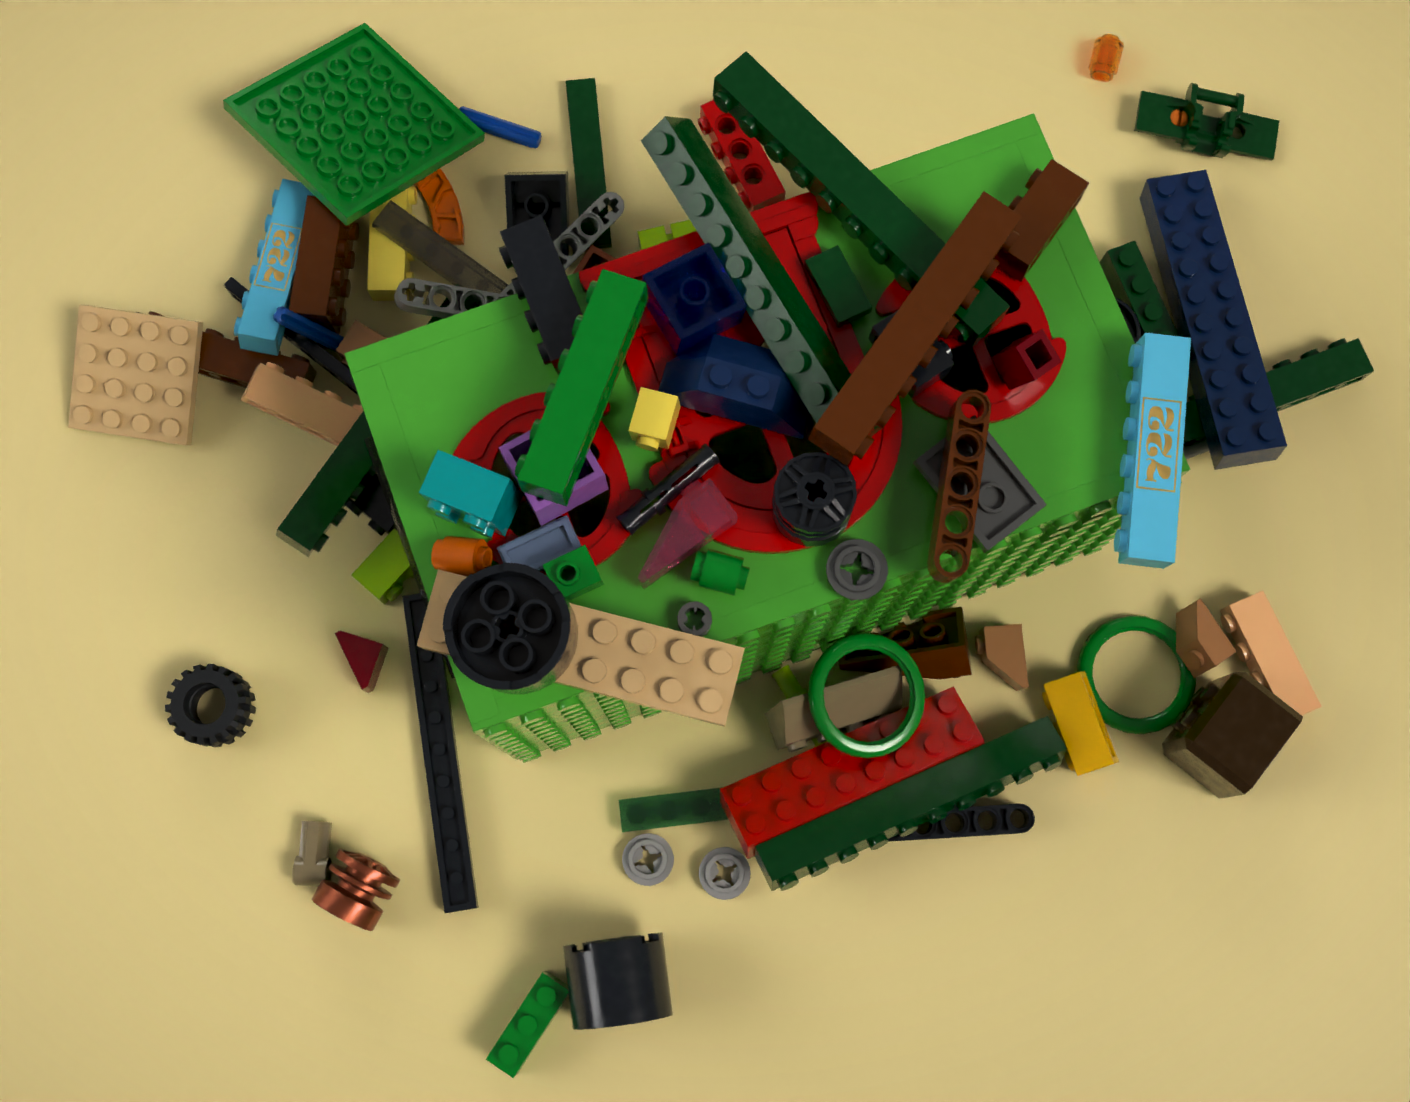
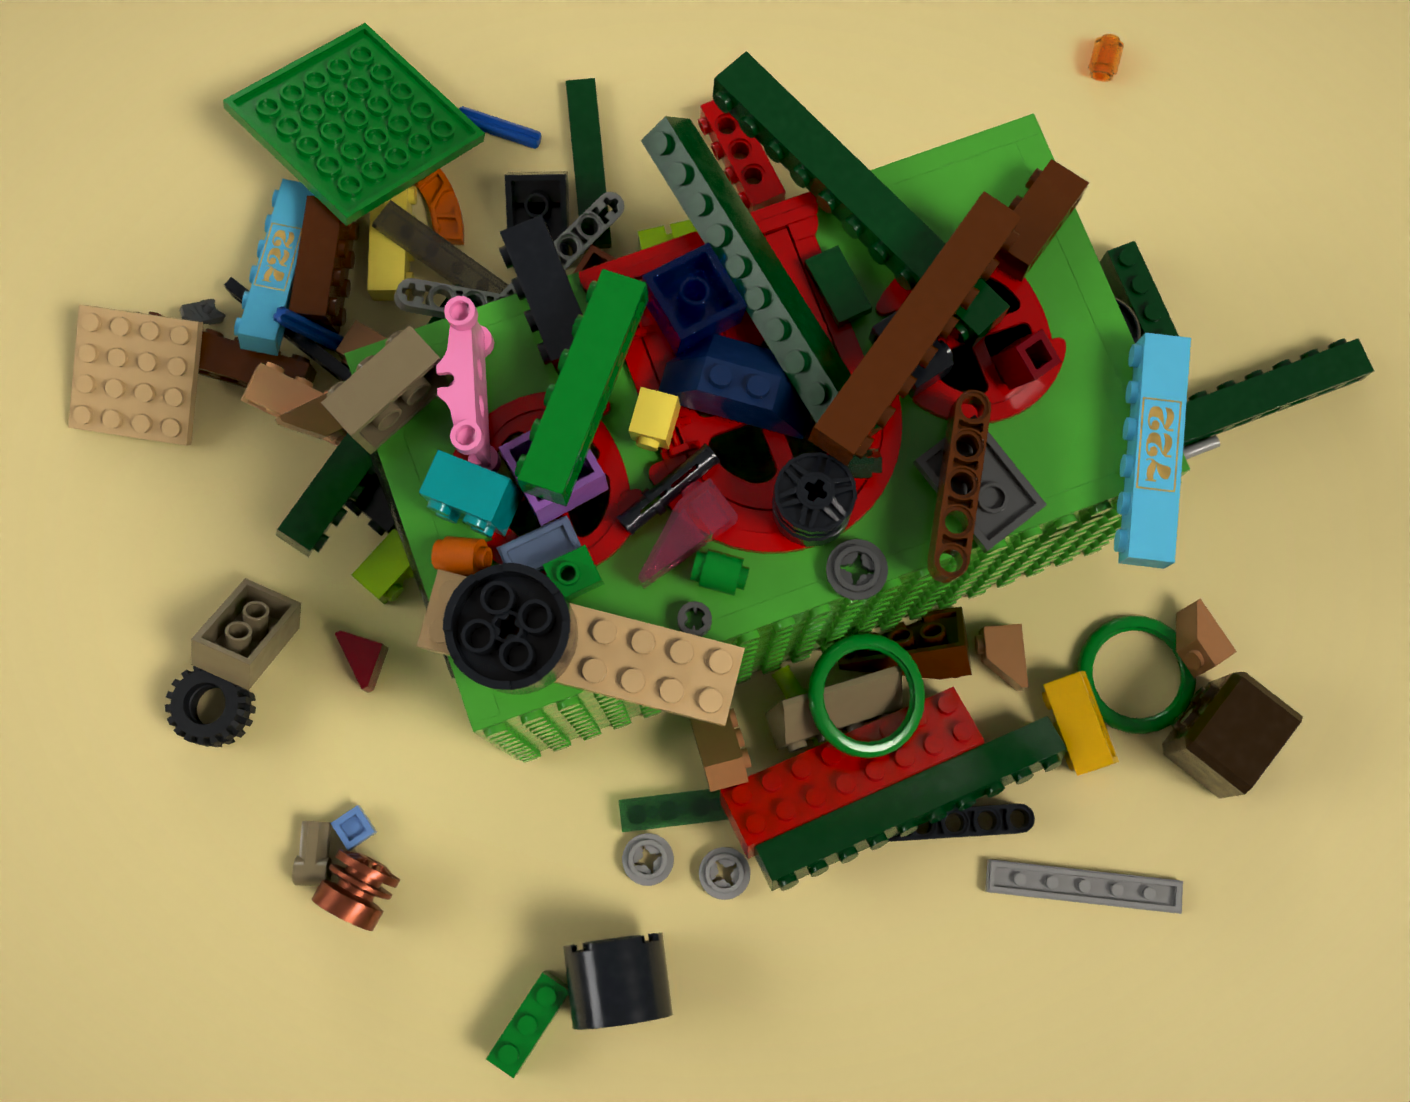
black plate [402,592,479,913] -> none
dark green piece [1134,83,1279,161] -> none
dark blue brick [1140,170,1287,470] -> none
light nougat brick [1220,591,1322,715] -> none
none -> dark grey piece [180,299,226,325]
none -> dark tan brick [191,578,301,690]
none -> medium nougat slope [275,393,348,441]
none -> dark tan brick [321,325,454,454]
none -> medium blue plate [330,805,377,851]
none -> bright pink piece [436,296,501,473]
none -> medium nougat brick [690,708,752,792]
none -> clear green plate [847,448,882,479]
none -> light grey tile [985,859,1183,914]

